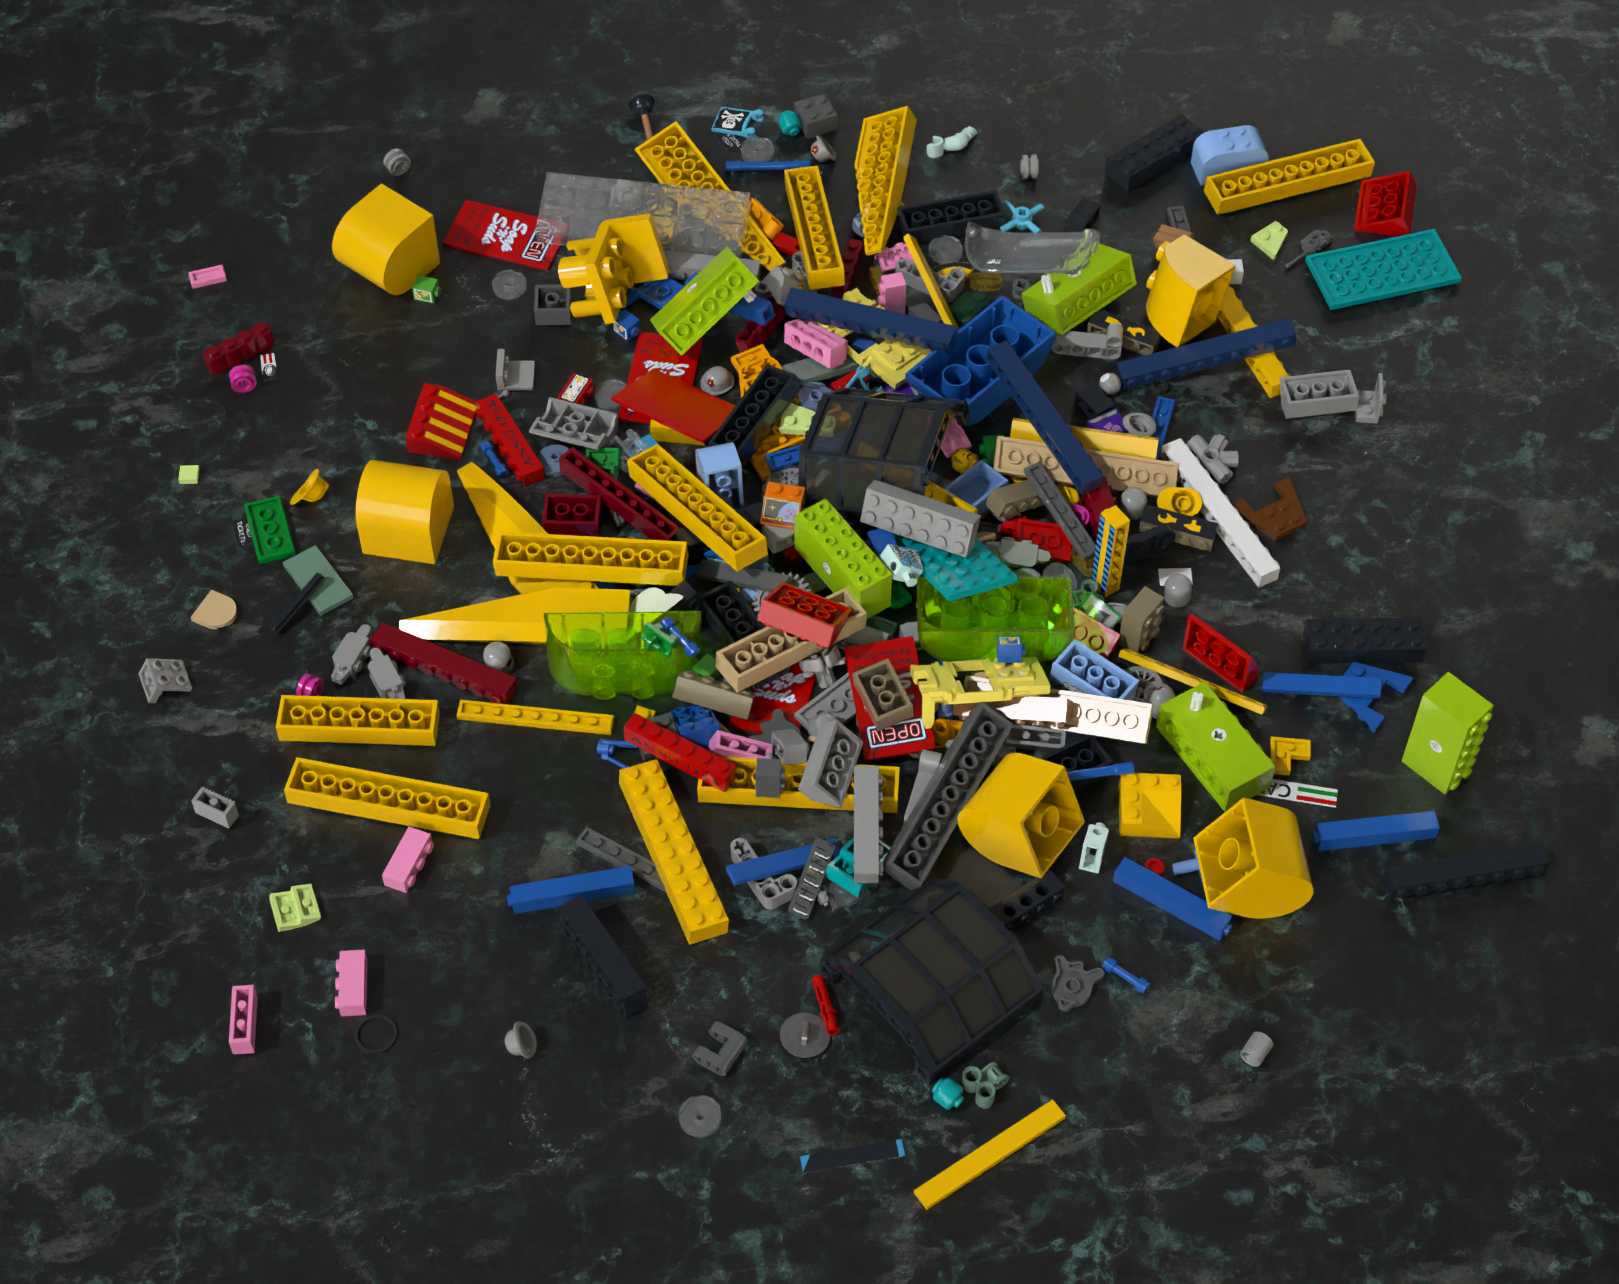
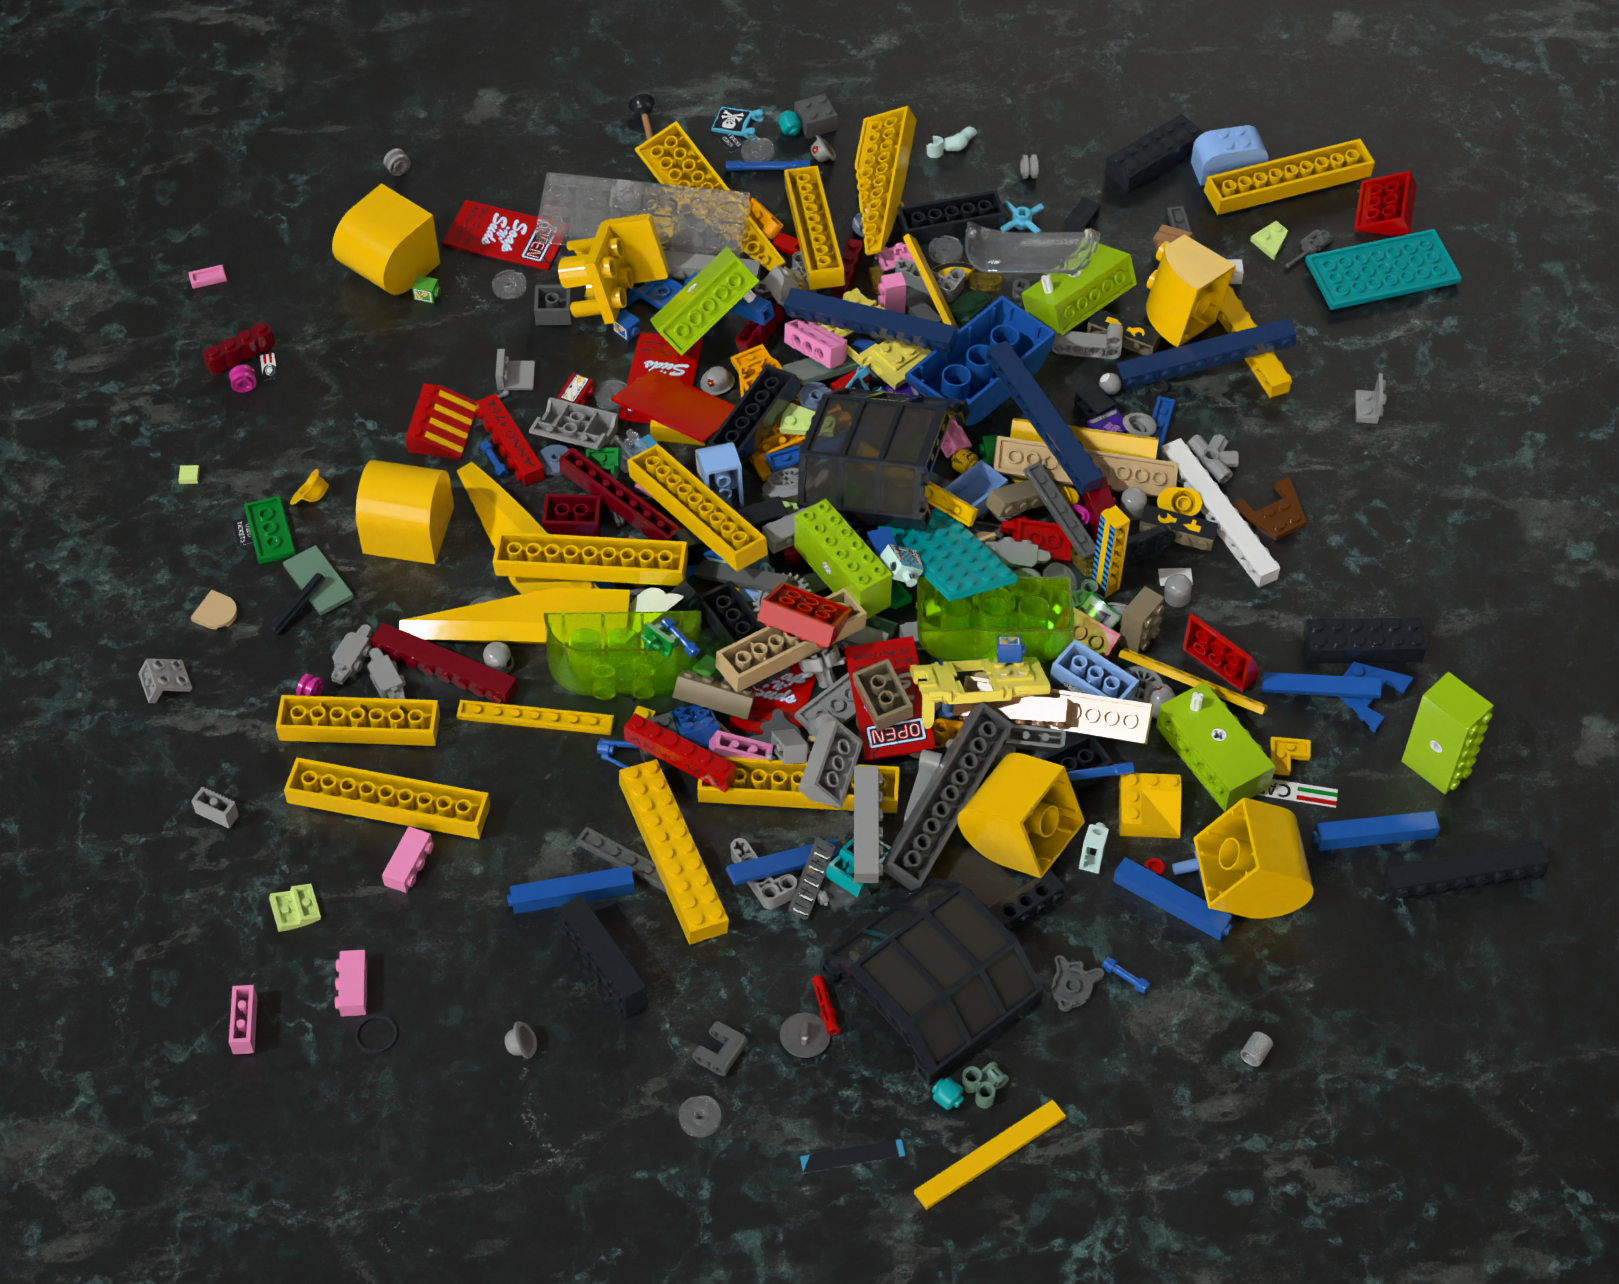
dark grey brick [755,758,785,798] -> none
slope [761,481,805,530] -> none
light grey brick [860,480,981,558] -> none
light grey slope [1279,370,1359,418] -> none

